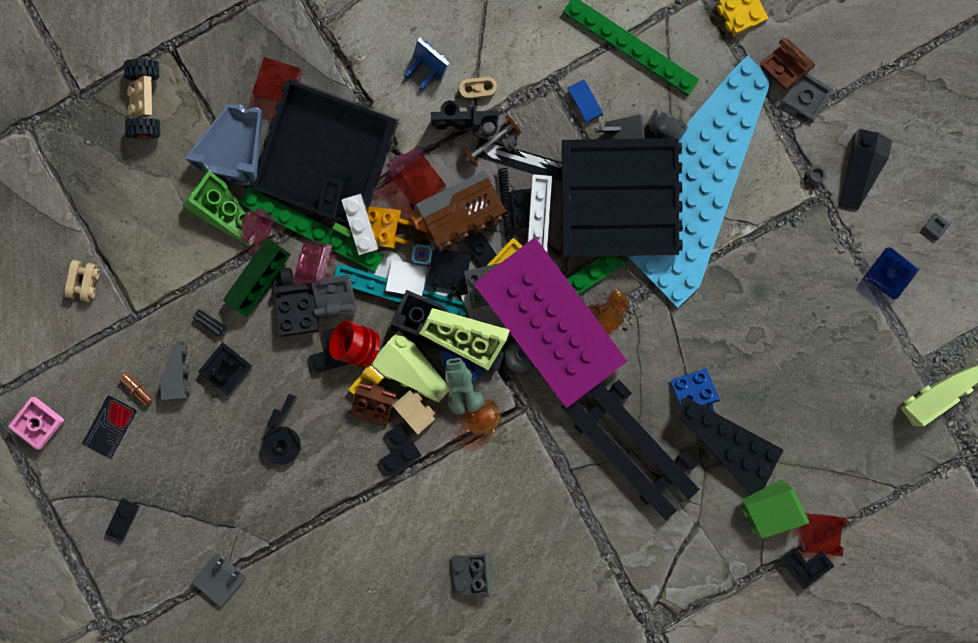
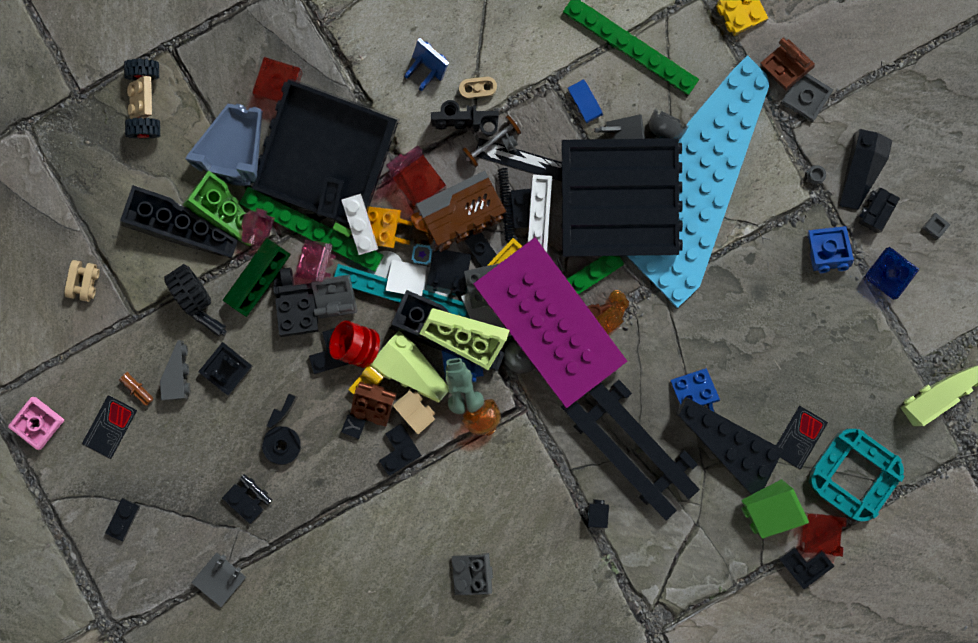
none -> black wedge [120,185,238,258]
none -> black tyre [164,264,211,317]
none -> black plate [222,474,272,524]
none -> black tile [341,414,366,439]
none -> black brick [587,499,609,528]
none -> black sticker [776,406,828,469]
none -> blue plate [807,226,854,273]
none -> teal plate [809,428,905,521]
none -> black brick [858,188,900,233]

